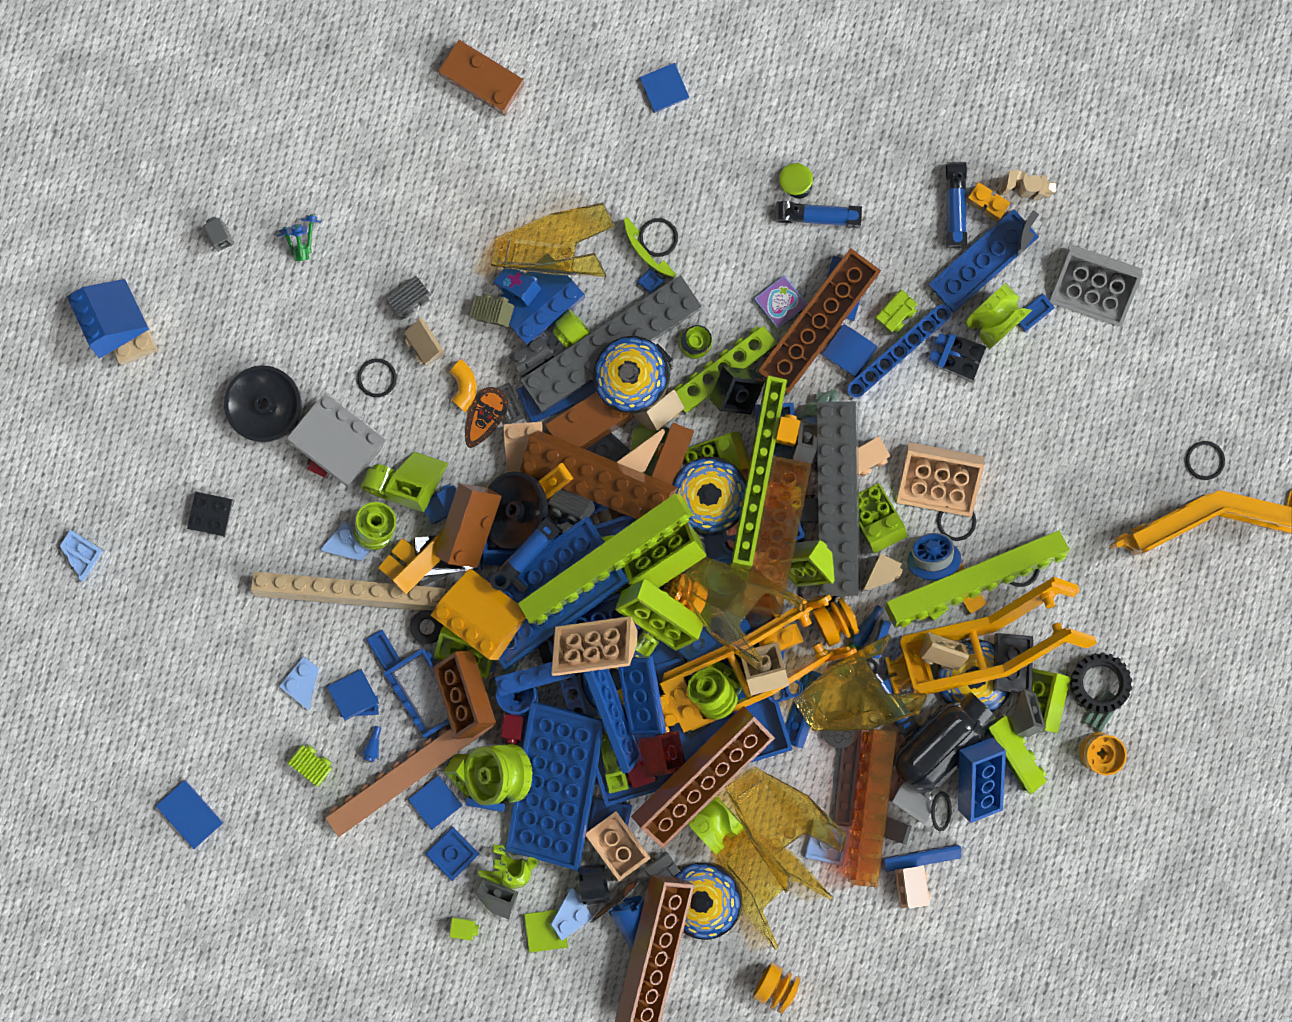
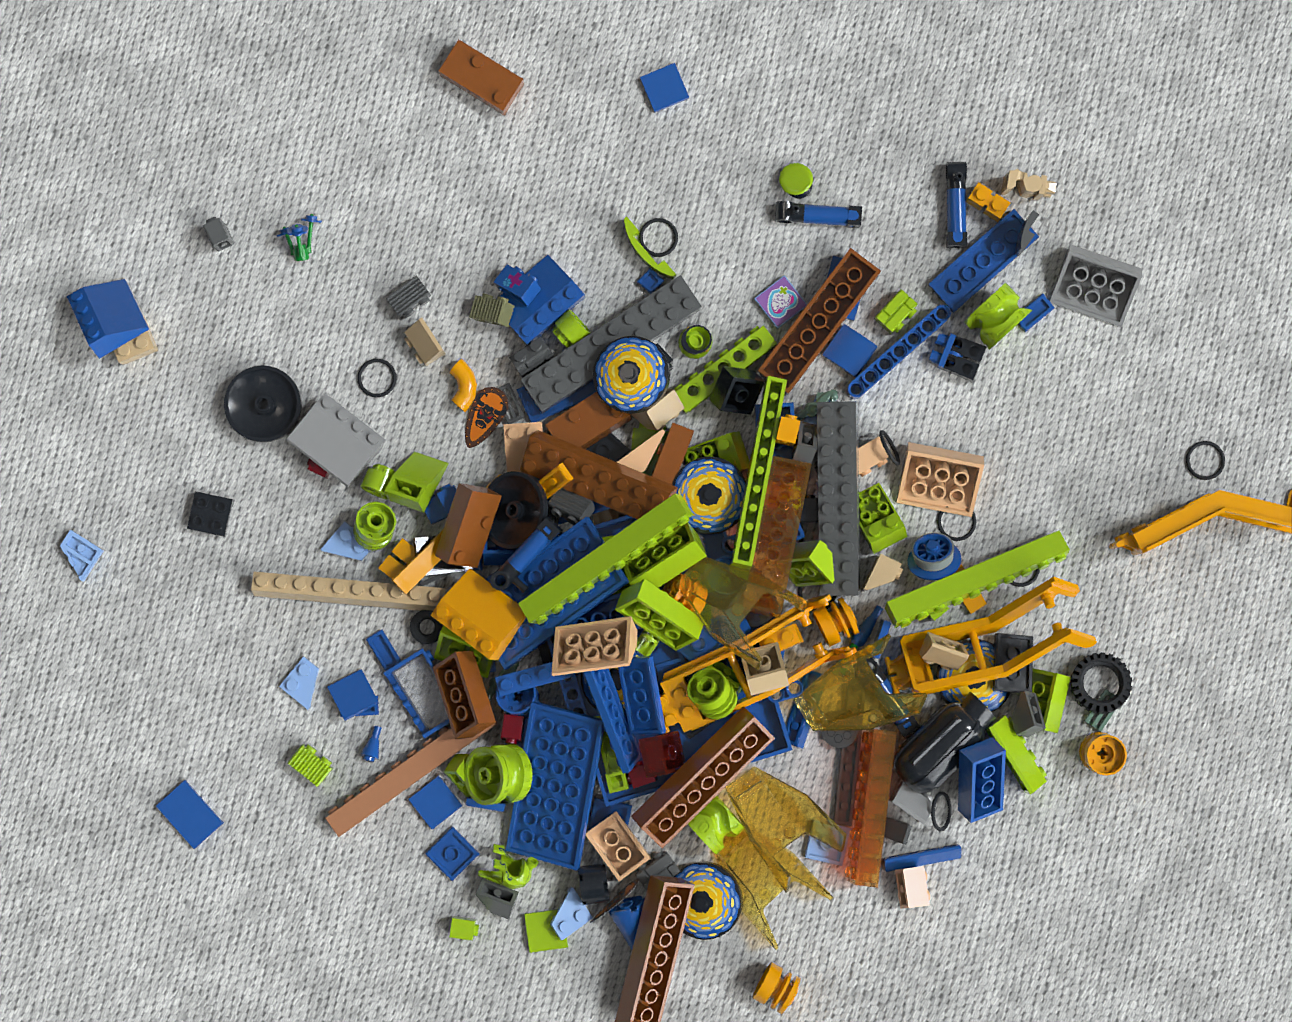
clear yellow windscreen [490,202,614,277] -> none
none -> black piece [879,430,900,466]

